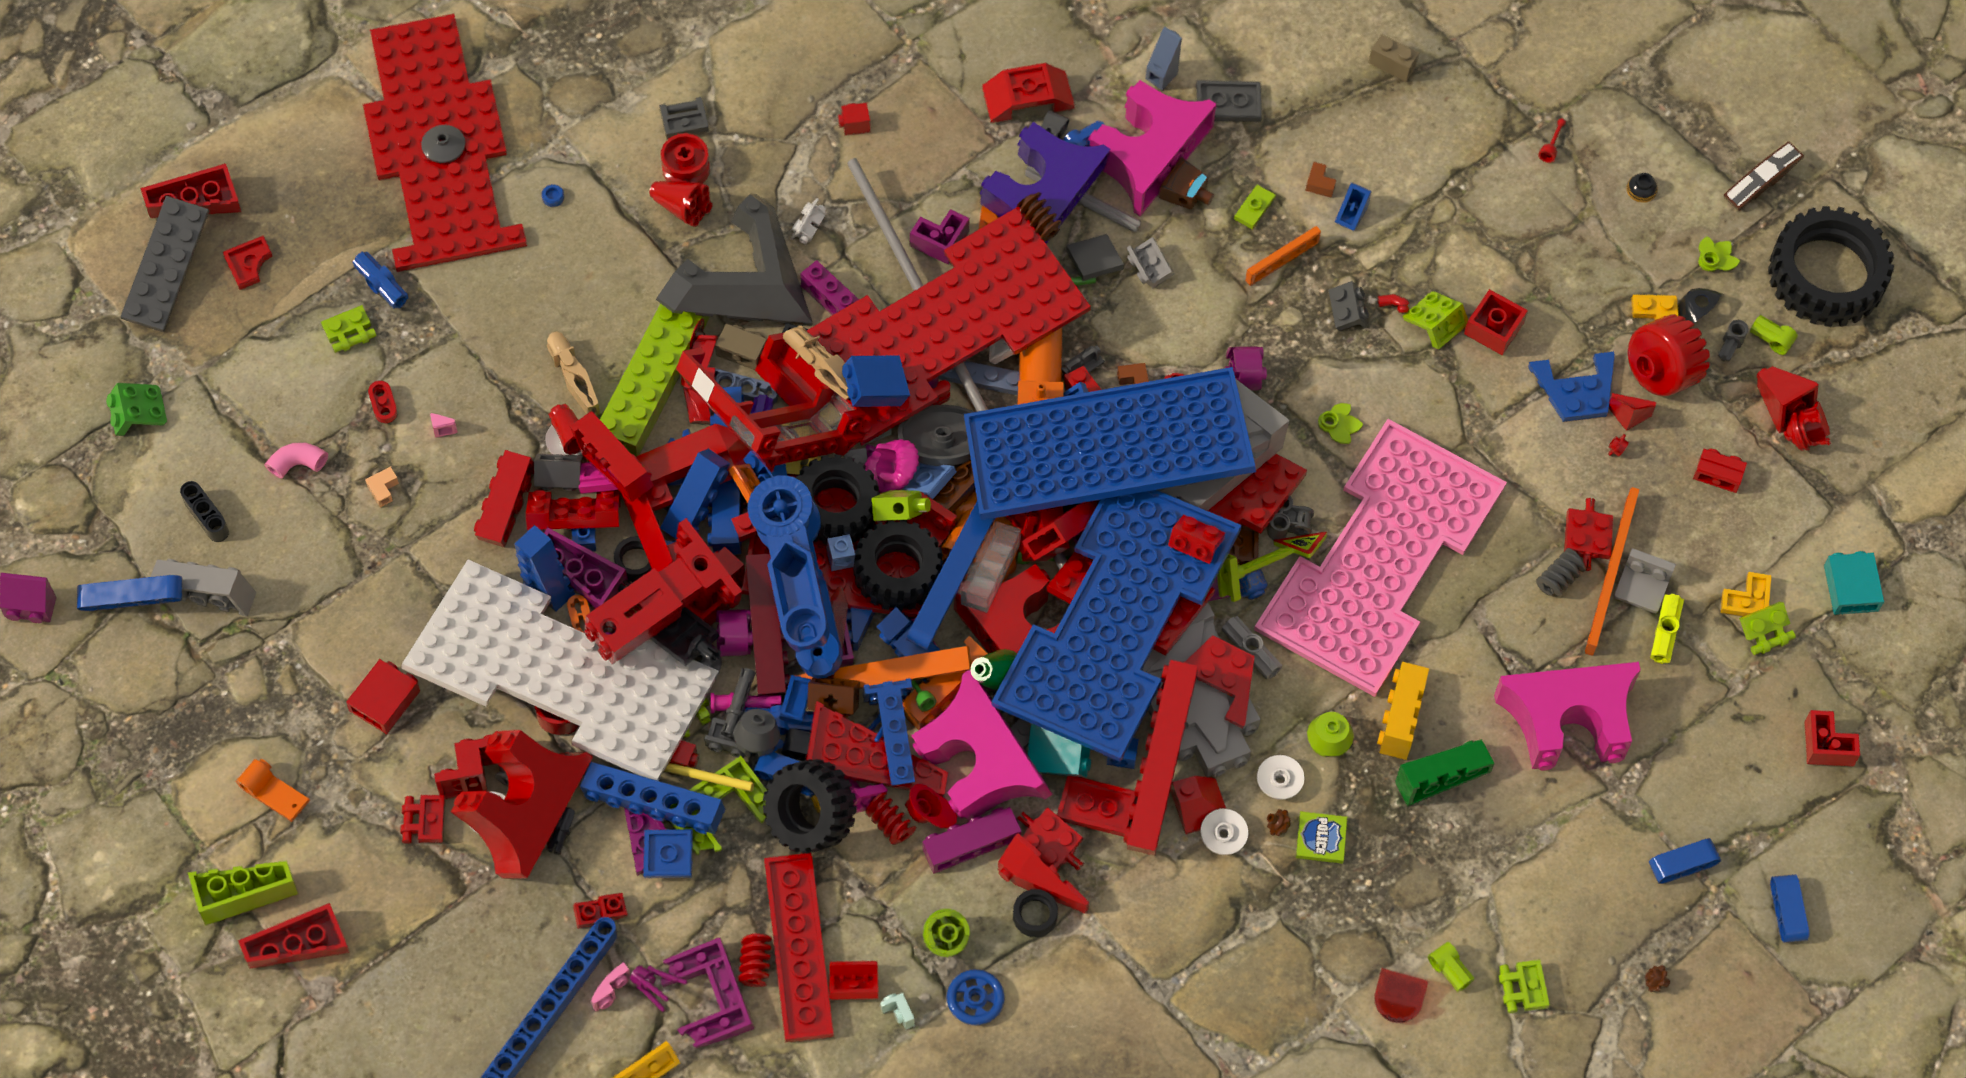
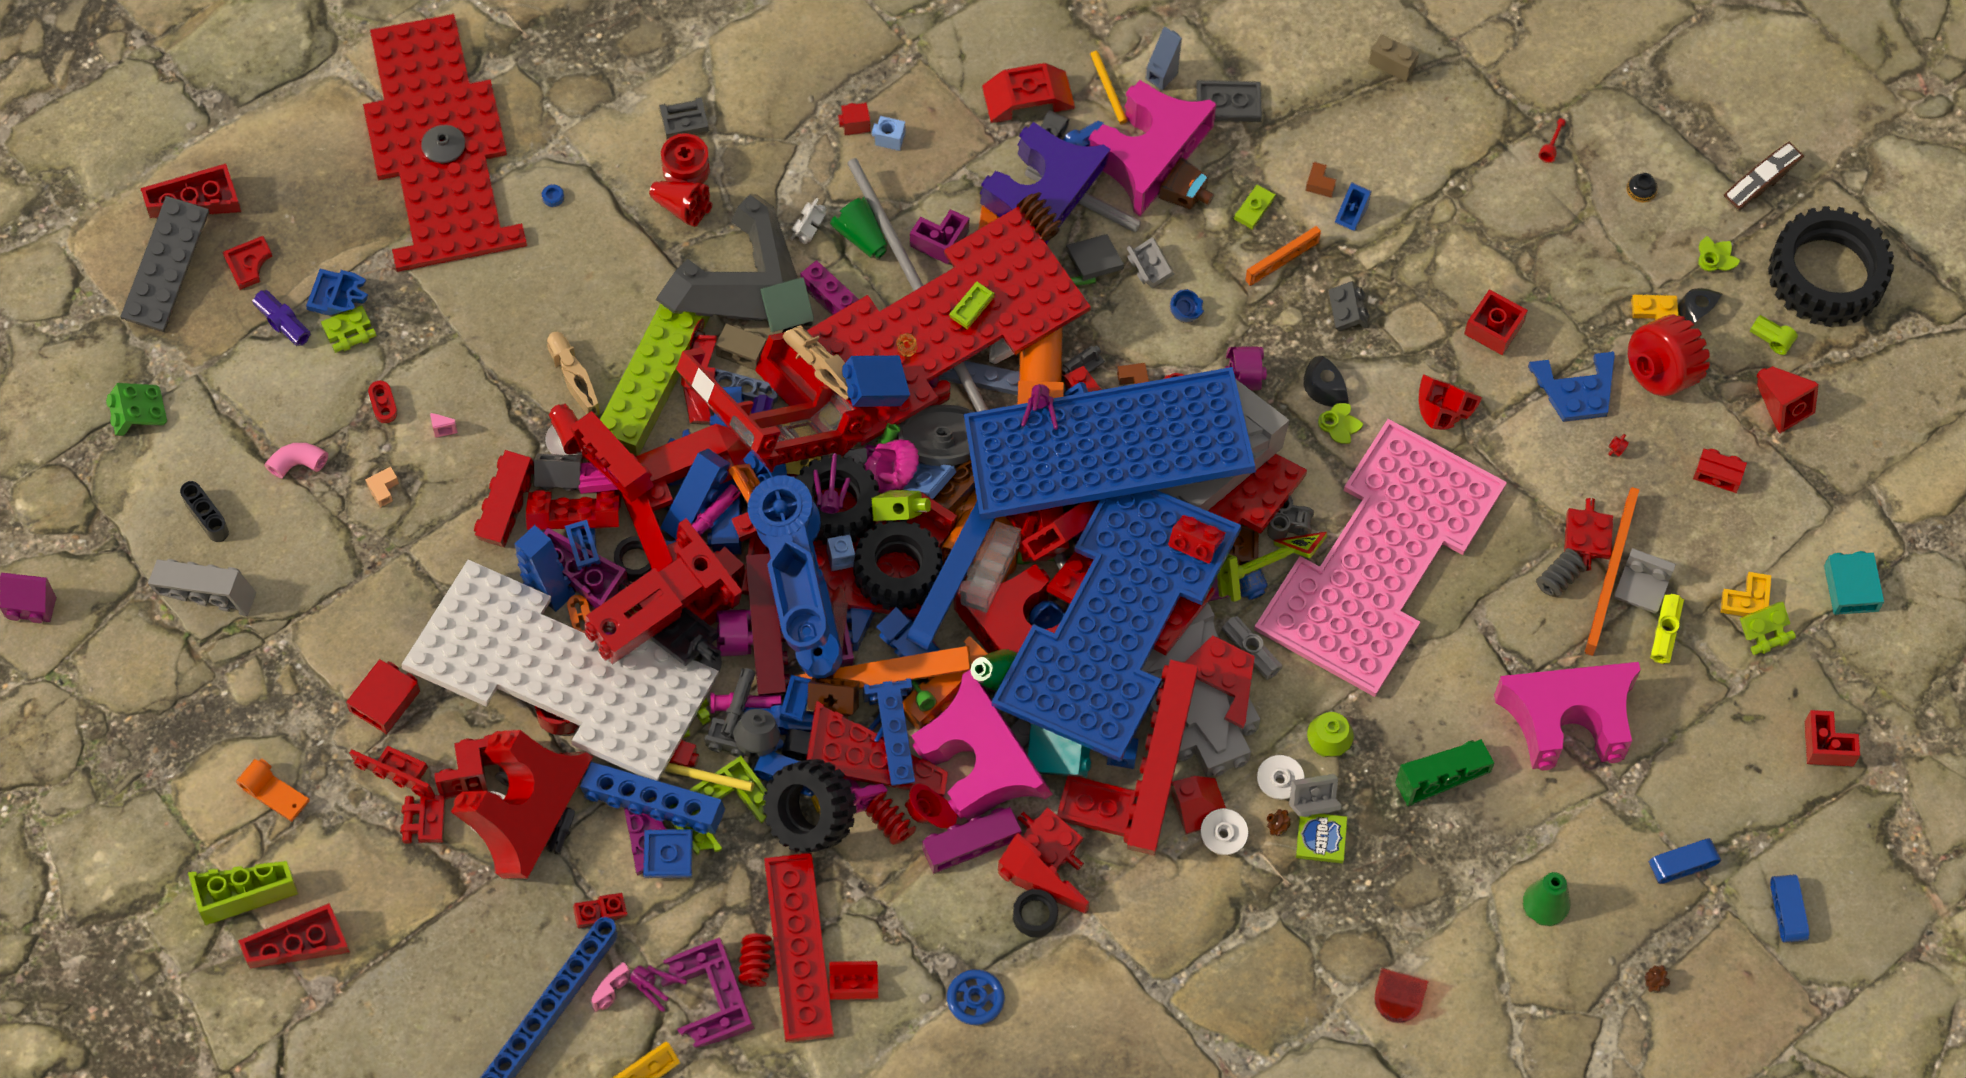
blue beam [77,575,182,611] -> none
blue piece [352,251,409,309] -> none
light aqua bracket [880,993,915,1029] -> none
lime cone [923,909,970,957] -> none
red arm [1377,294,1410,313] -> none
yellow wedge [1377,662,1429,760] -> none
lime bracket [1403,291,1468,349] -> none
lime piece [1427,942,1475,992] -> none
lime plate [1499,960,1550,1014] -> none
red slope [1609,393,1656,431] -> none
dark grey axle [1718,319,1749,362] -> none
red helmet [1783,401,1831,451] -> none
none -> dark purple piece [252,290,311,347]
none -> blue plate [306,268,368,316]
none -> red bracket [349,745,435,799]
none -> blue tile [565,520,601,570]
none -> dark pink pin [692,484,741,536]
none -> sand green tile [760,277,814,332]
none -> magenta plant [813,453,850,514]
none -> green cone [830,197,888,259]
none -> light blue brick [872,116,905,151]
none -> bright green pin [877,423,900,444]
none -> clear yellow bush [896,333,917,356]
none -> lime plate [949,282,995,329]
none -> magenta plant [1021,384,1058,429]
none -> blue hair [1029,600,1065,629]
none -> yellow bar [1090,51,1128,124]
none -> blue hair [1170,289,1204,323]
none -> light grey bracket [1289,774,1341,817]
none -> black piece [1303,356,1349,407]
none -> red brick [1419,374,1482,430]
none -> green cone [1523,872,1571,926]

